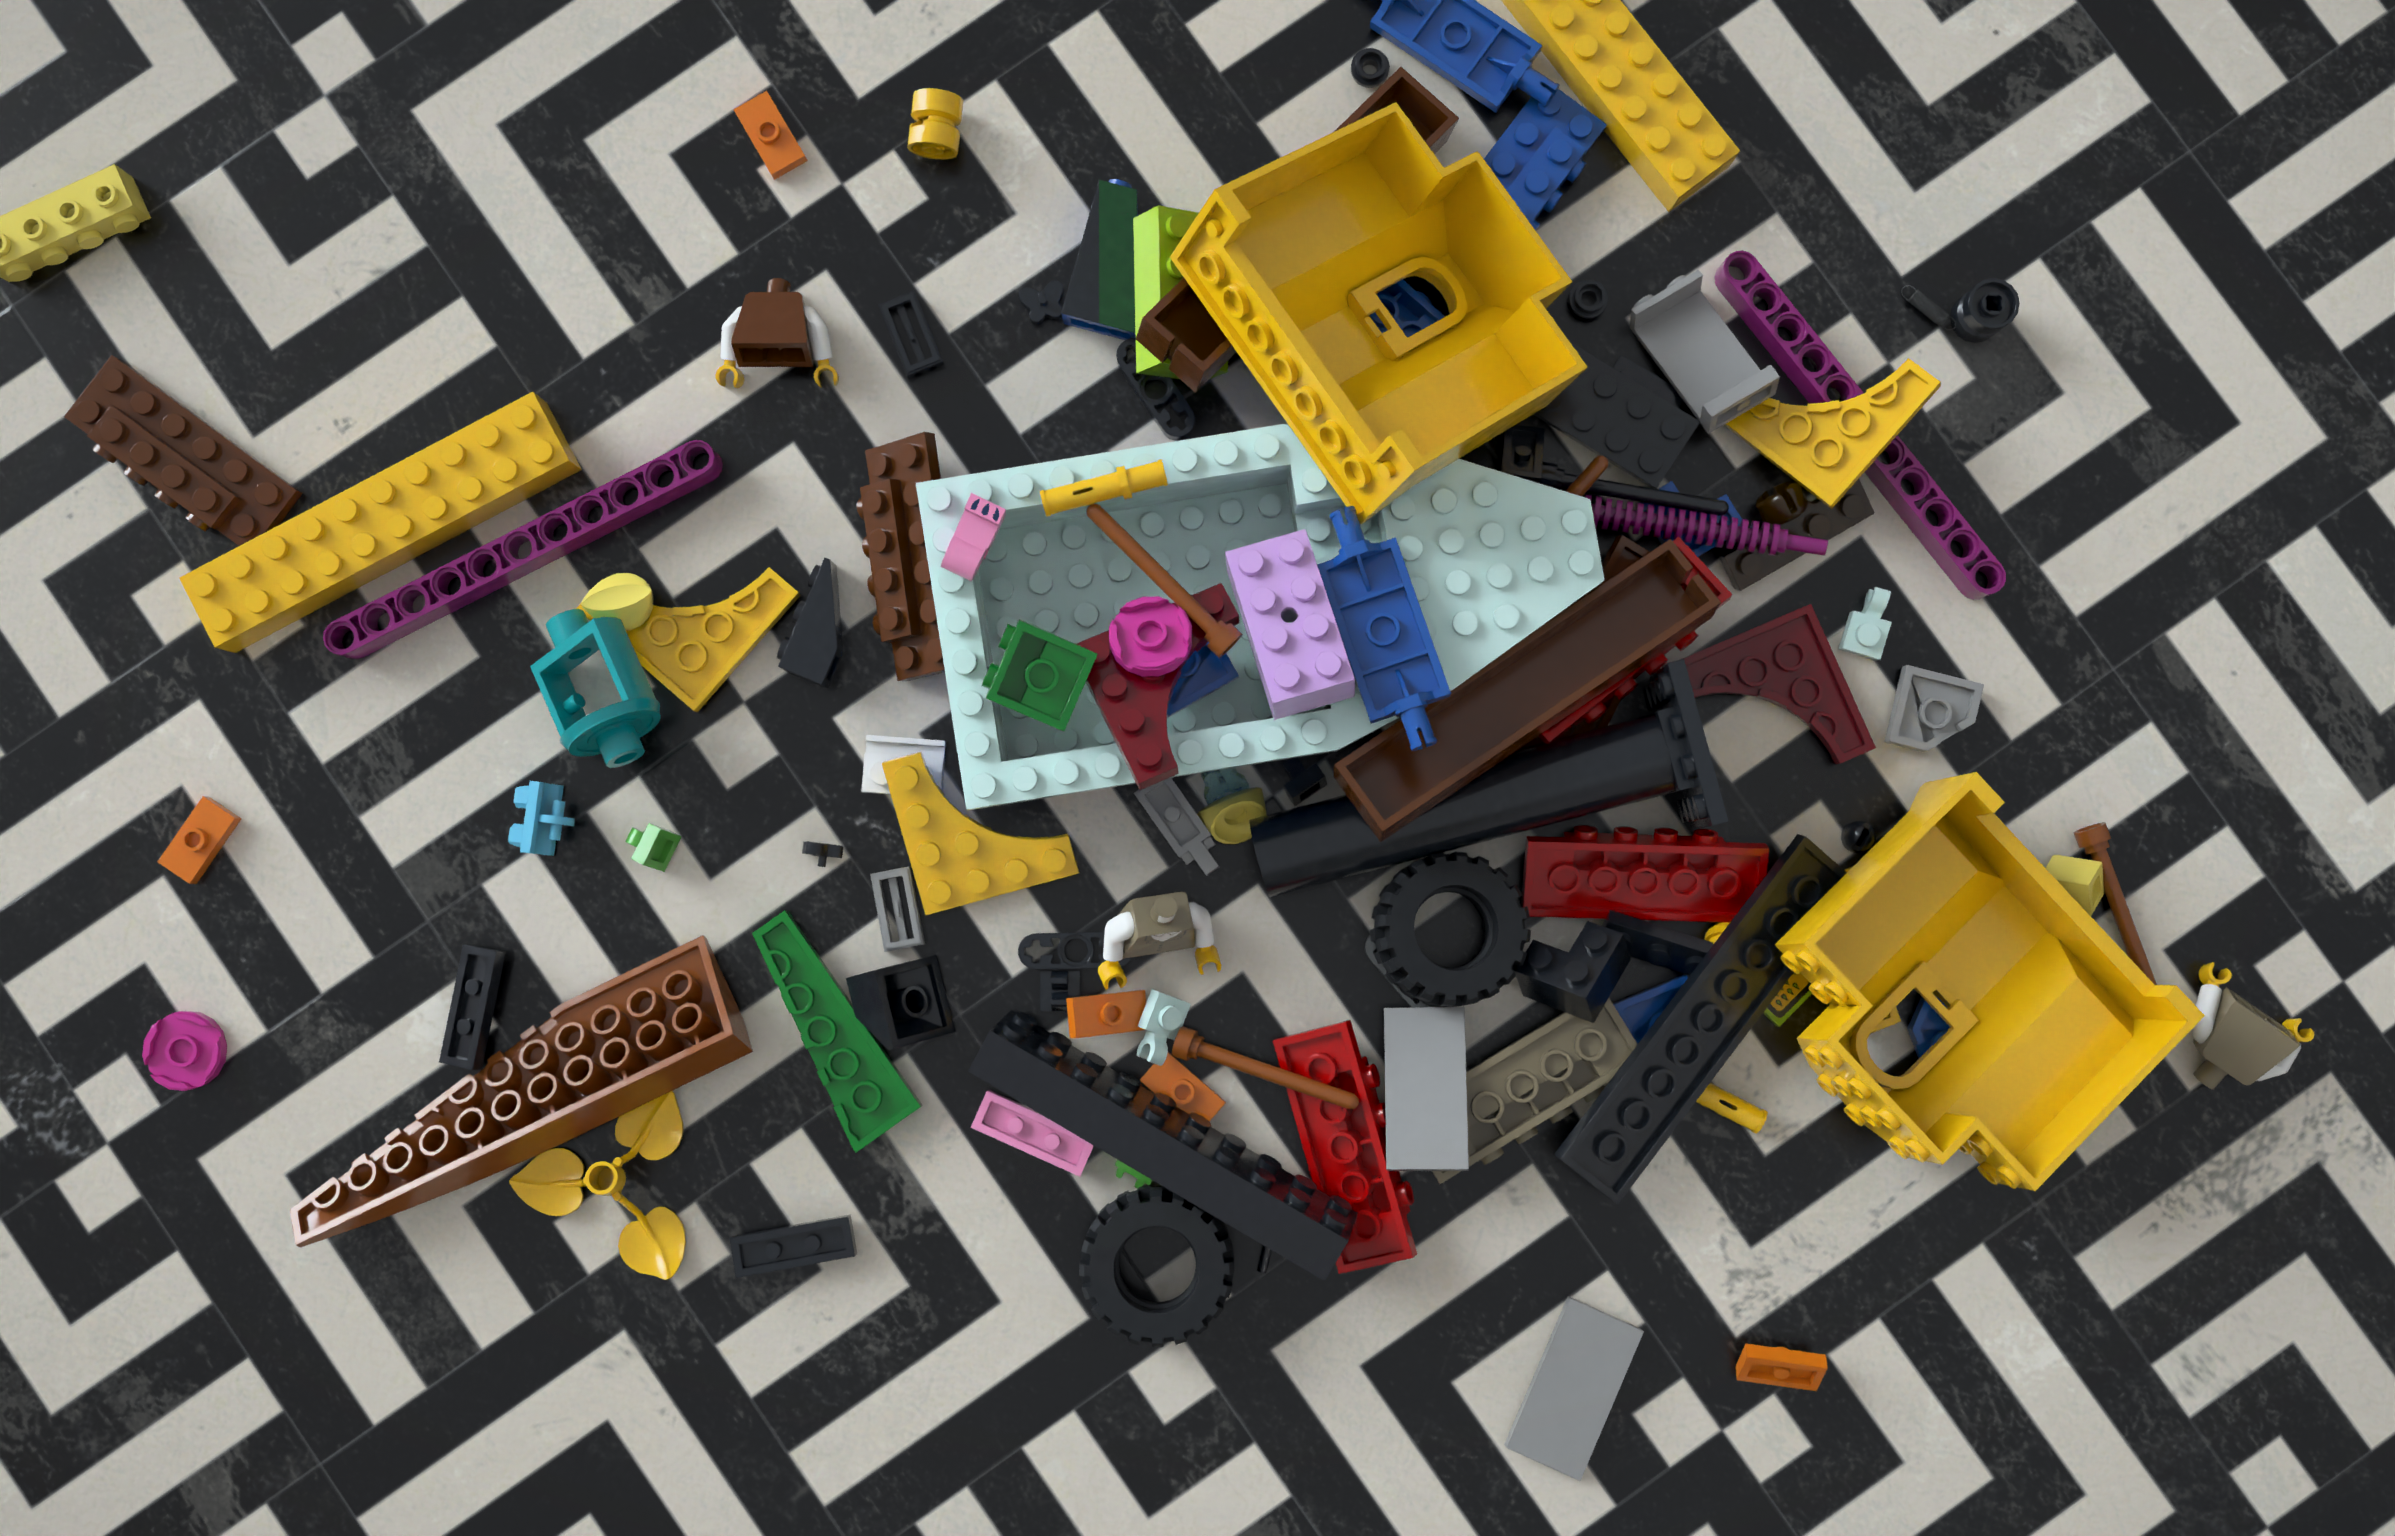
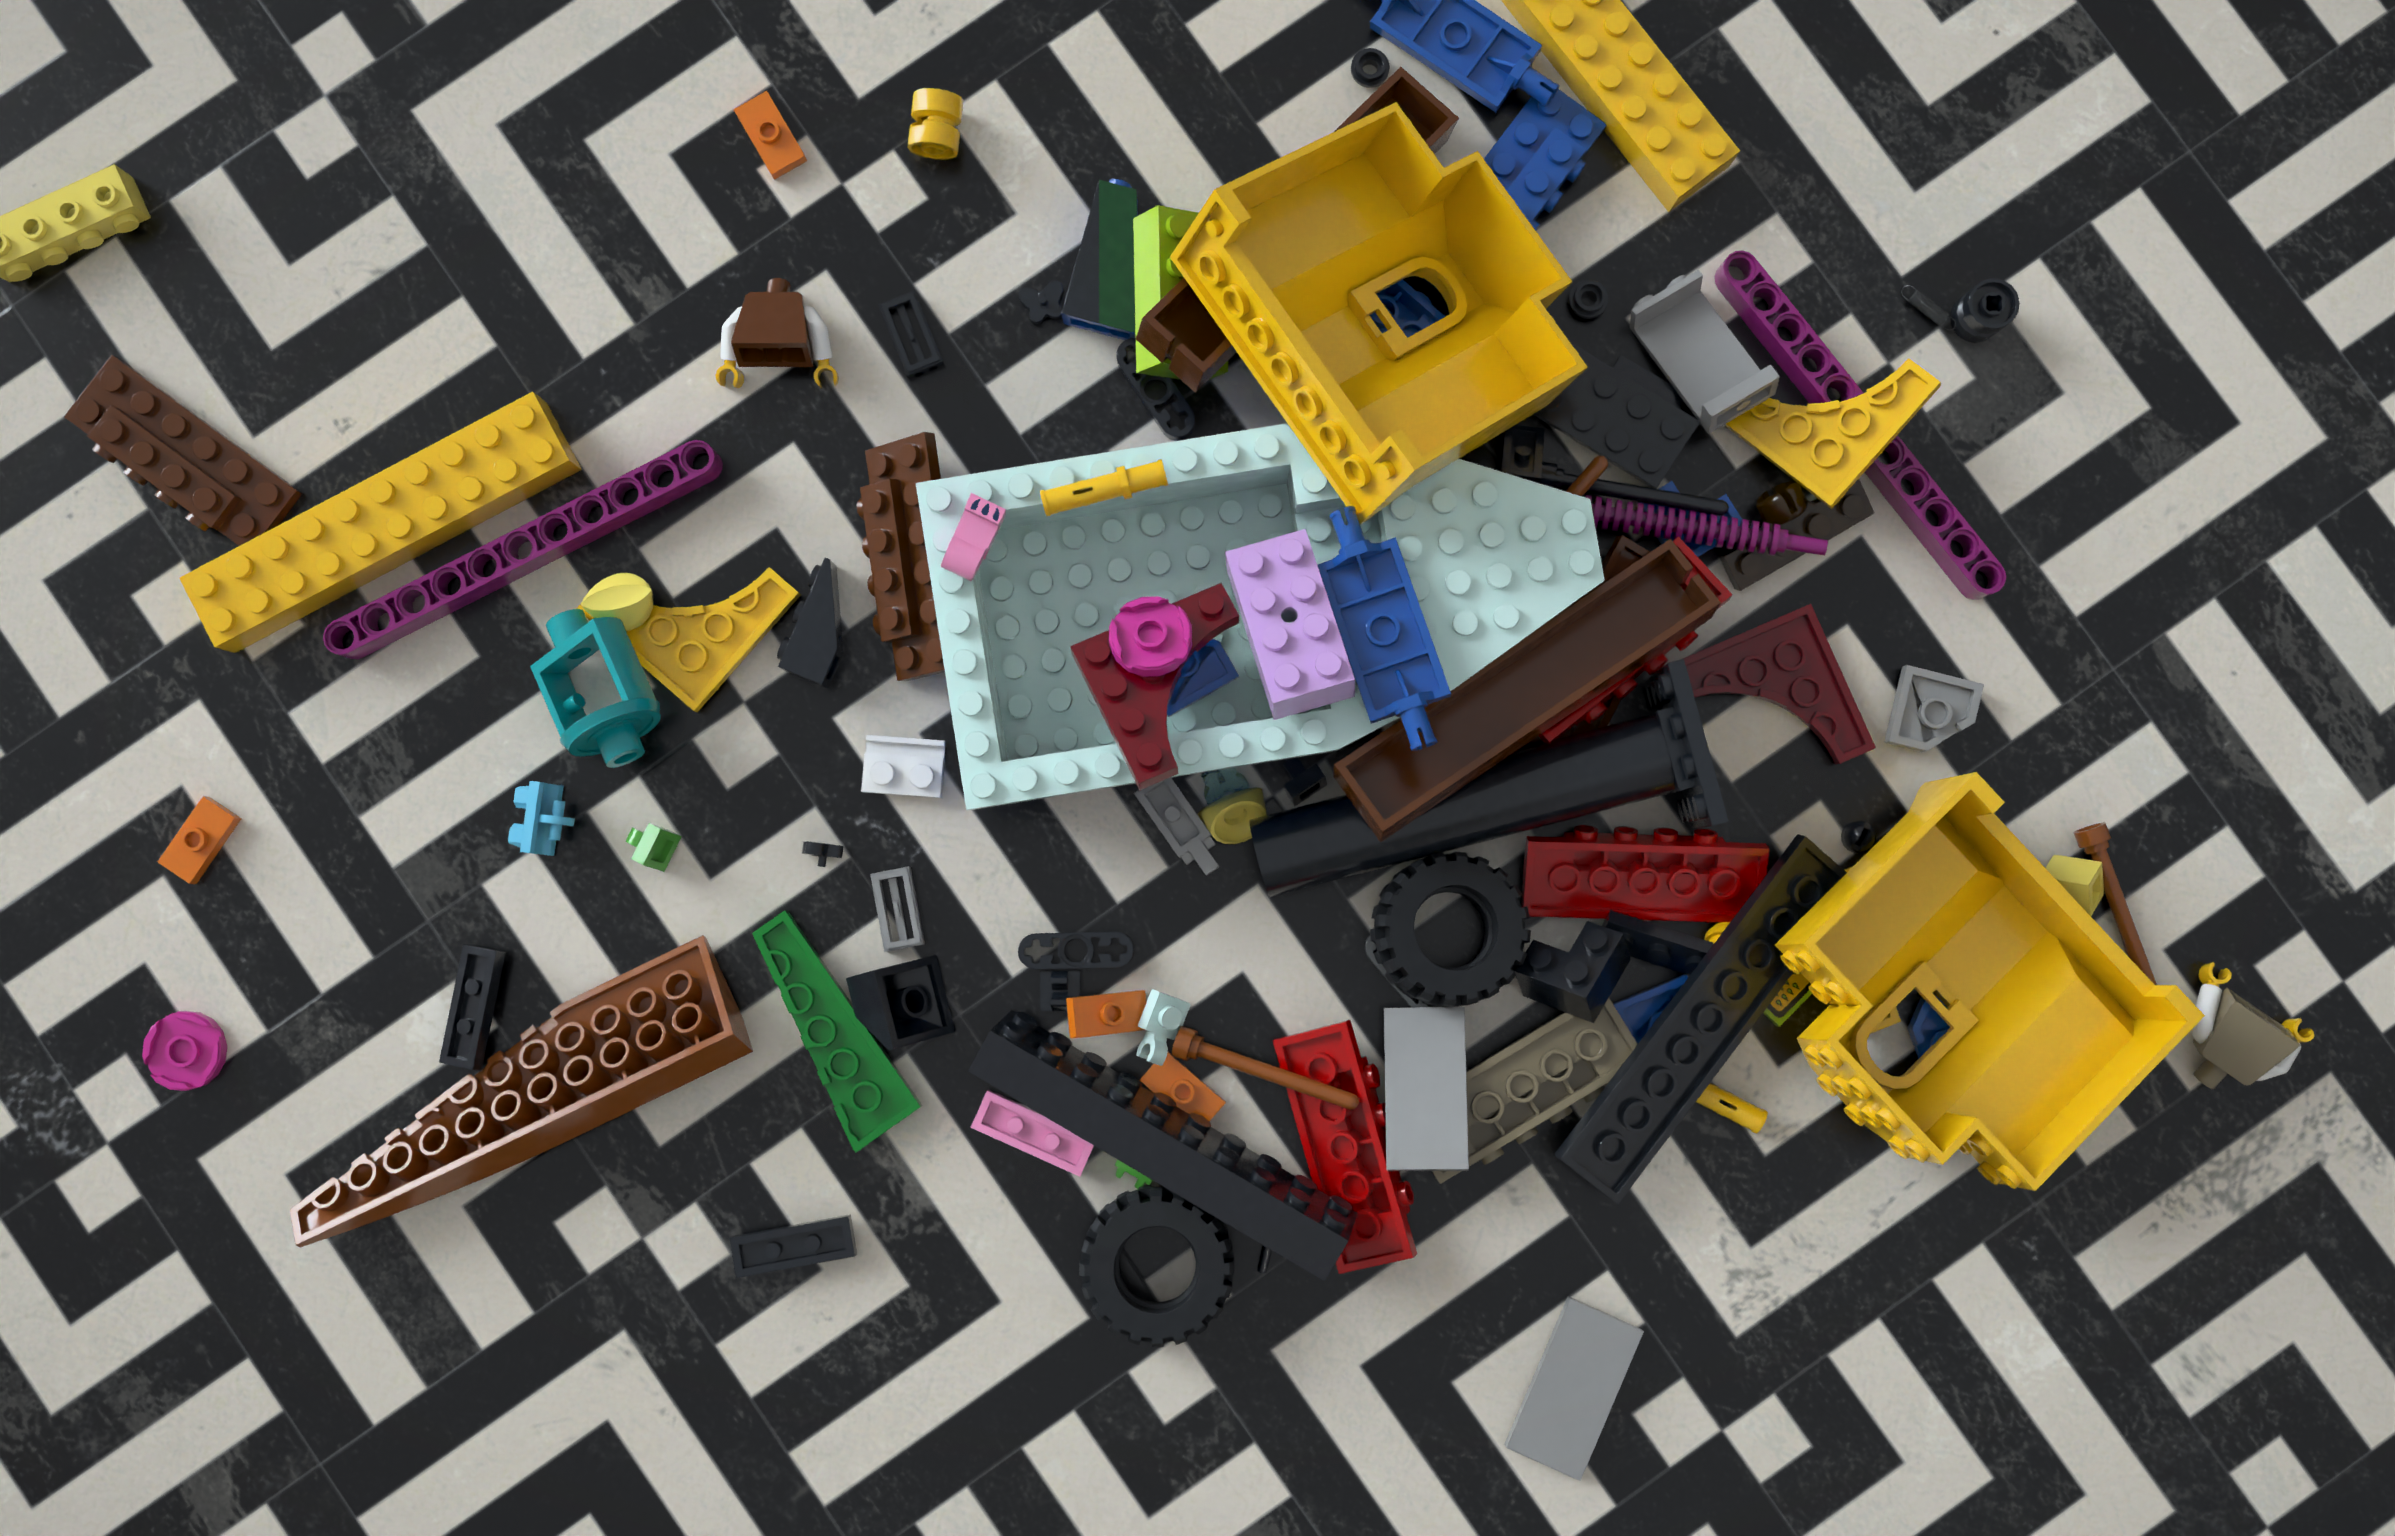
yellow plant [509,1091,686,1280] -> none
yellow plate [882,751,1079,915] -> none
green plate [981,619,1098,731] -> none
dark orange piece [1086,503,1243,658] -> none
torso [1098,892,1222,990] -> none
orange plate [1735,1343,1828,1391] -> none
light aqua plate [1838,587,1892,661] -> none

